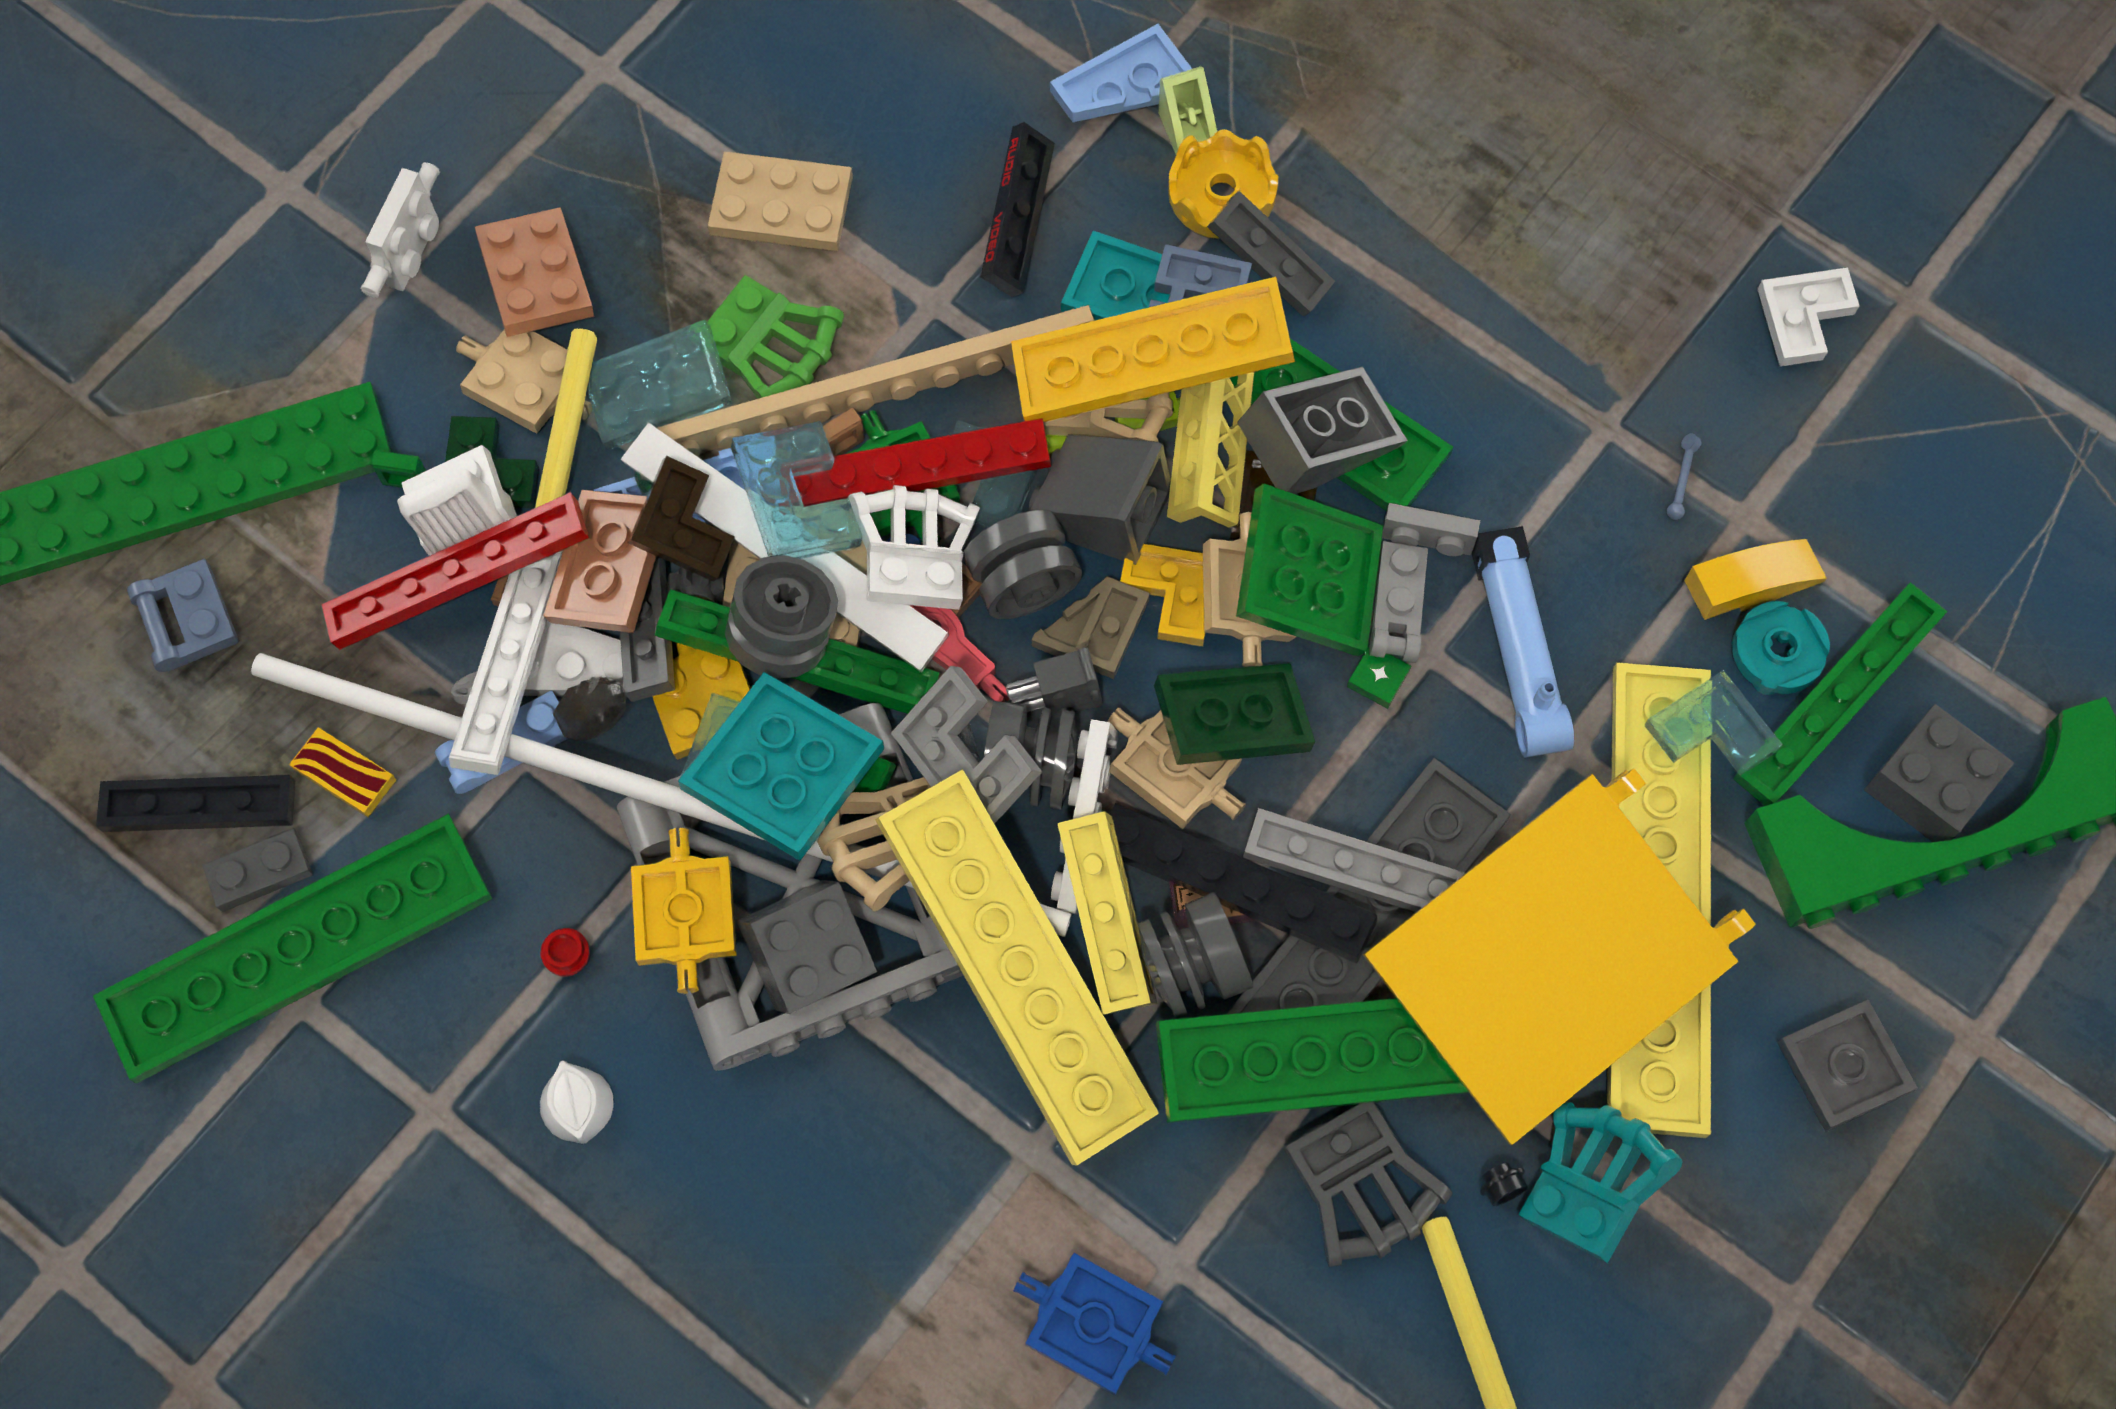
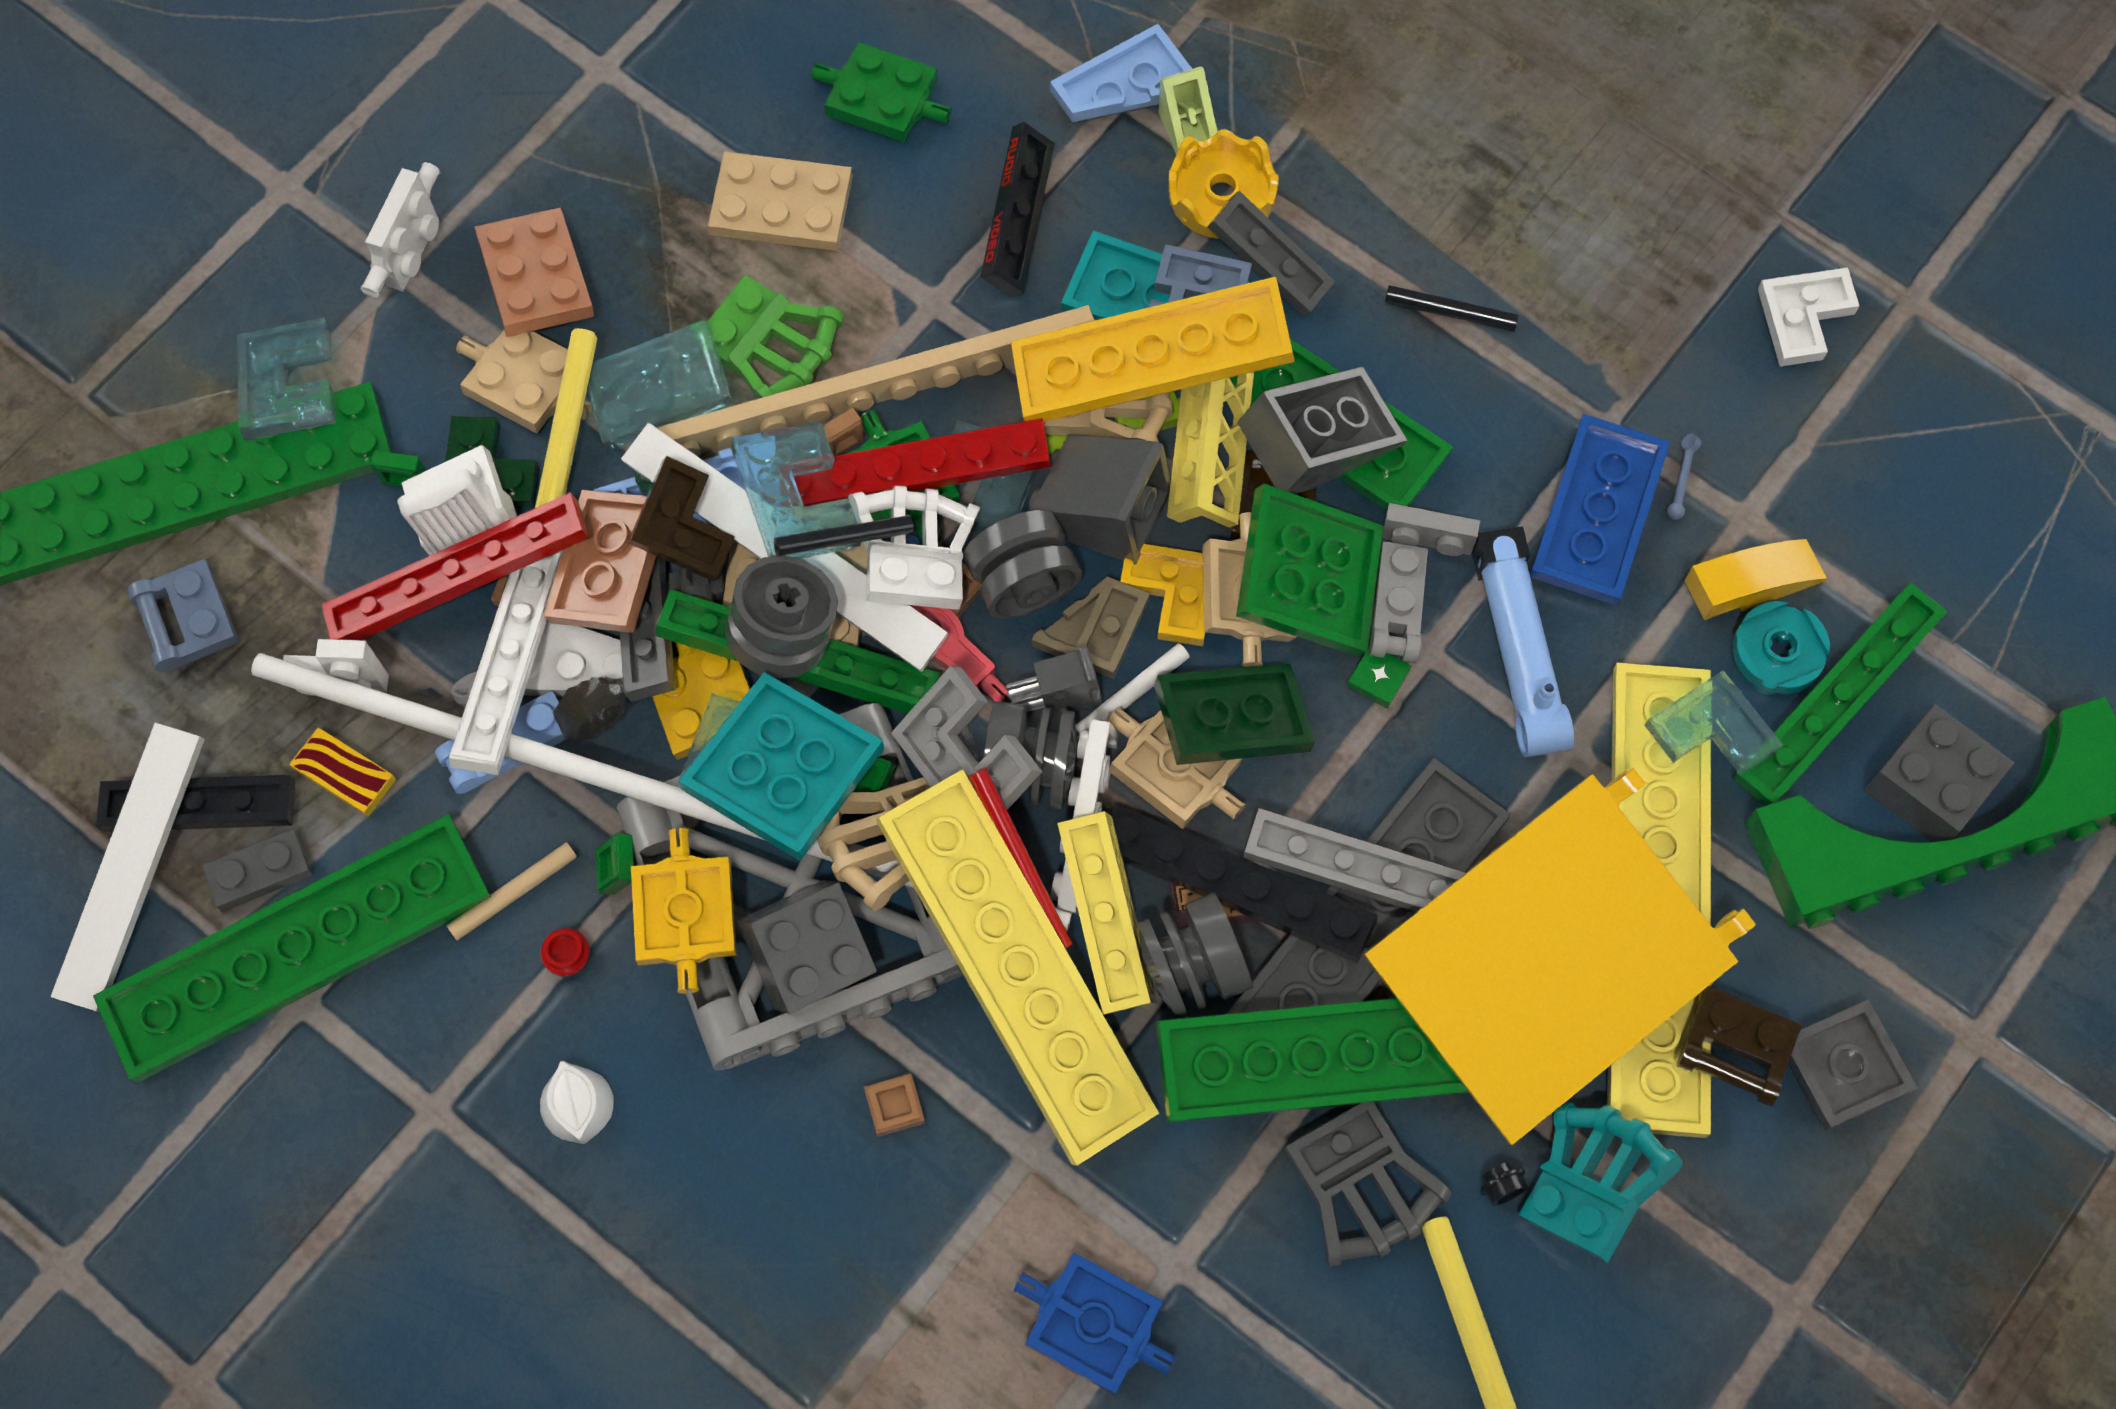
none -> white tile [51,723,205,1012]
none -> clear light blue plate [237,318,335,441]
none -> white plate [283,639,389,695]
none -> tan piece [446,842,577,941]
none -> green tile [595,834,634,895]
none -> black piece [773,515,914,556]
none -> green plate [811,42,952,142]
none -> medium nougat tile [864,1073,925,1137]
none -> red bar [968,767,1072,948]
none -> white piece [1075,643,1189,739]
none -> black piece [1385,285,1519,332]
none -> blue plate [1530,414,1671,606]
none -> dark brown plate [1676,986,1802,1107]

